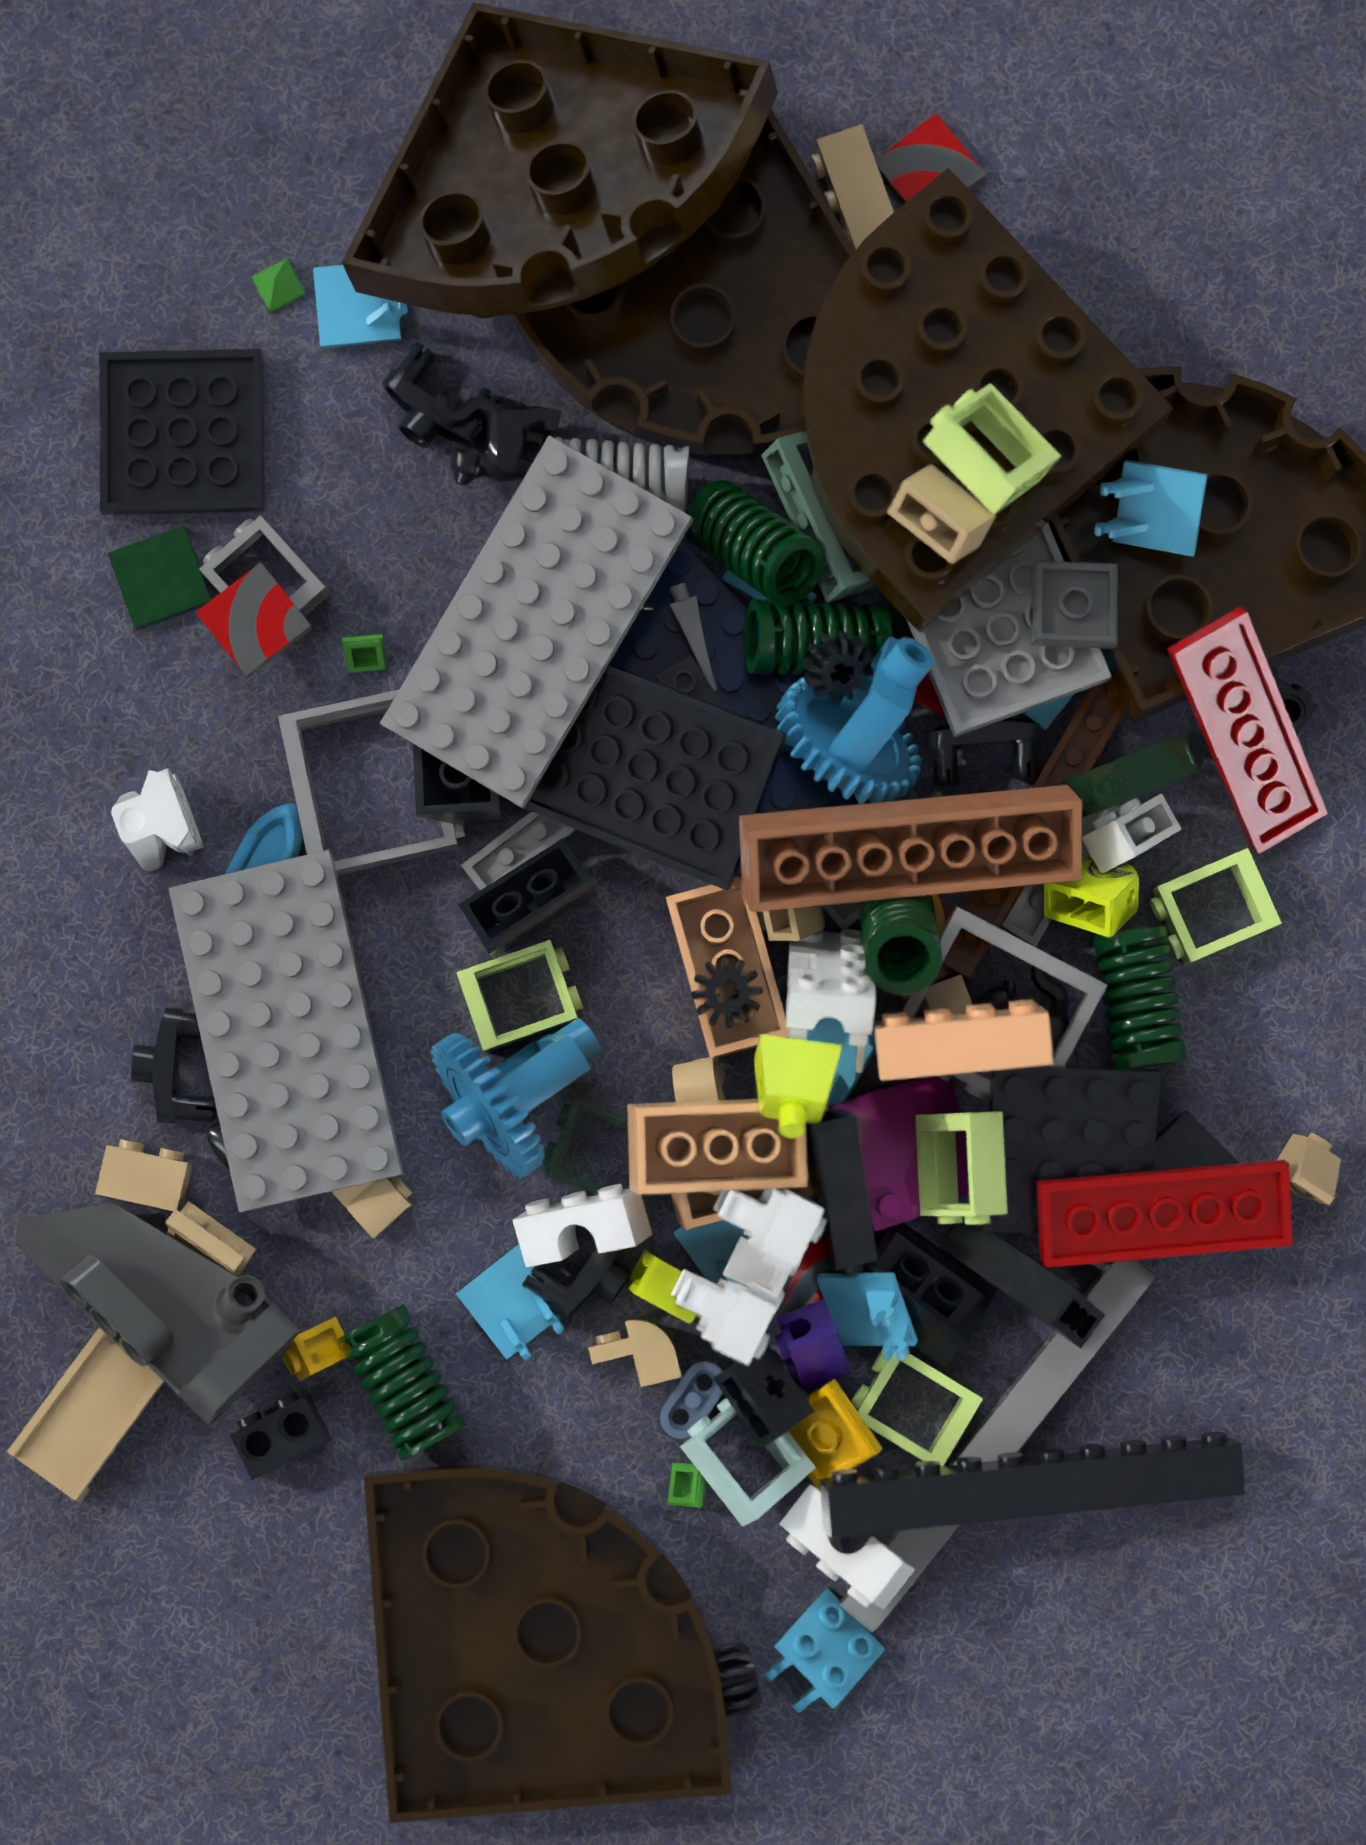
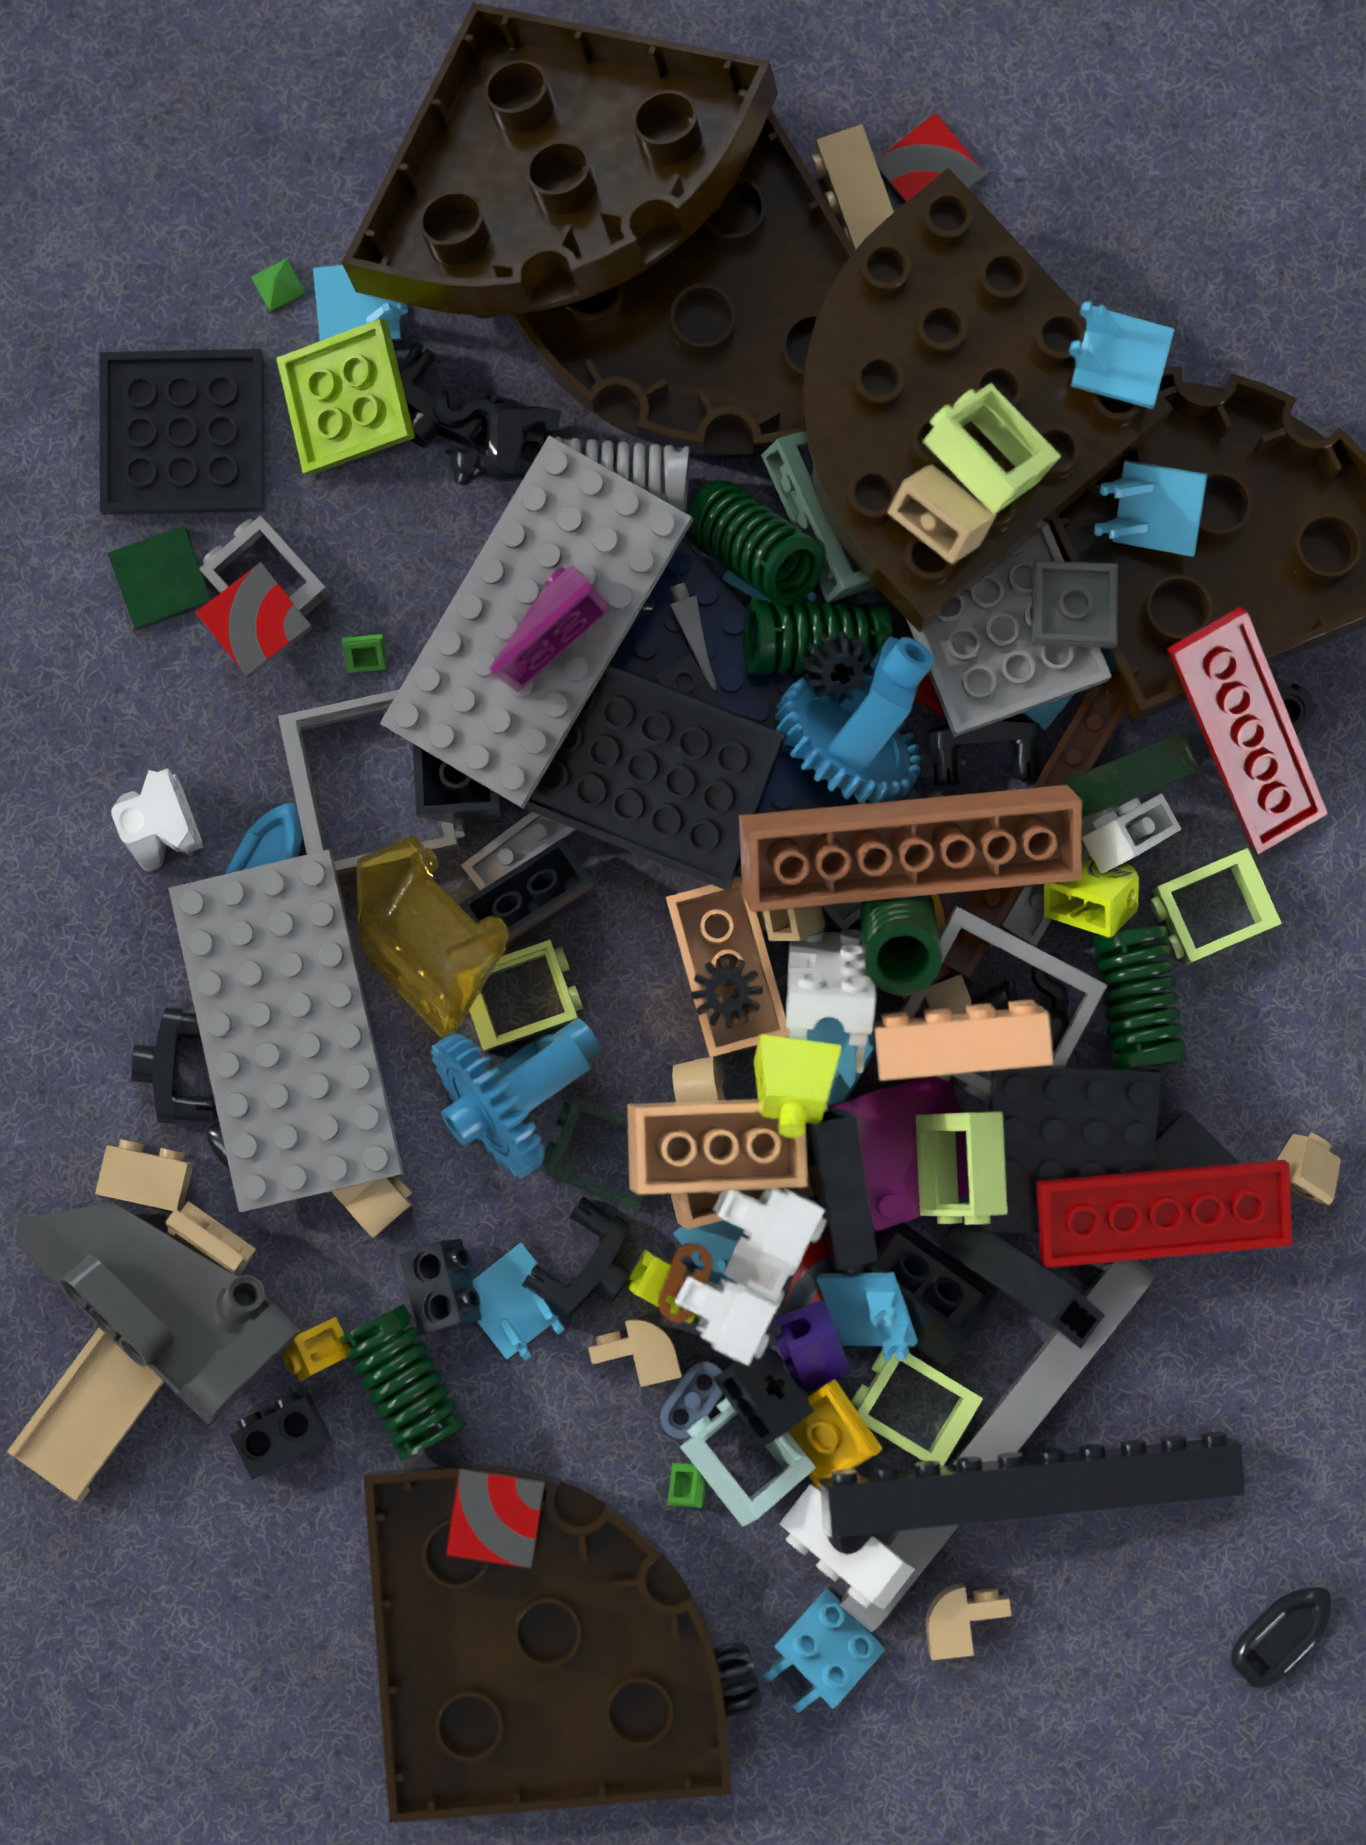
white arch [512,1184,652,1267] -> none
none -> lime plate [276,318,415,476]
none -> clear yellow windscreen [357,835,508,1039]
none -> black brick [399,1239,482,1336]
none -> tile [446,1468,545,1568]
none -> magenta slope [489,564,612,692]
none -> dark orange beam [657,1242,713,1323]
none -> tan brick [925,1582,1011,1661]
none -> medium azure plate [1069,302,1174,409]
none -> black piece [1231,1587,1331,1688]

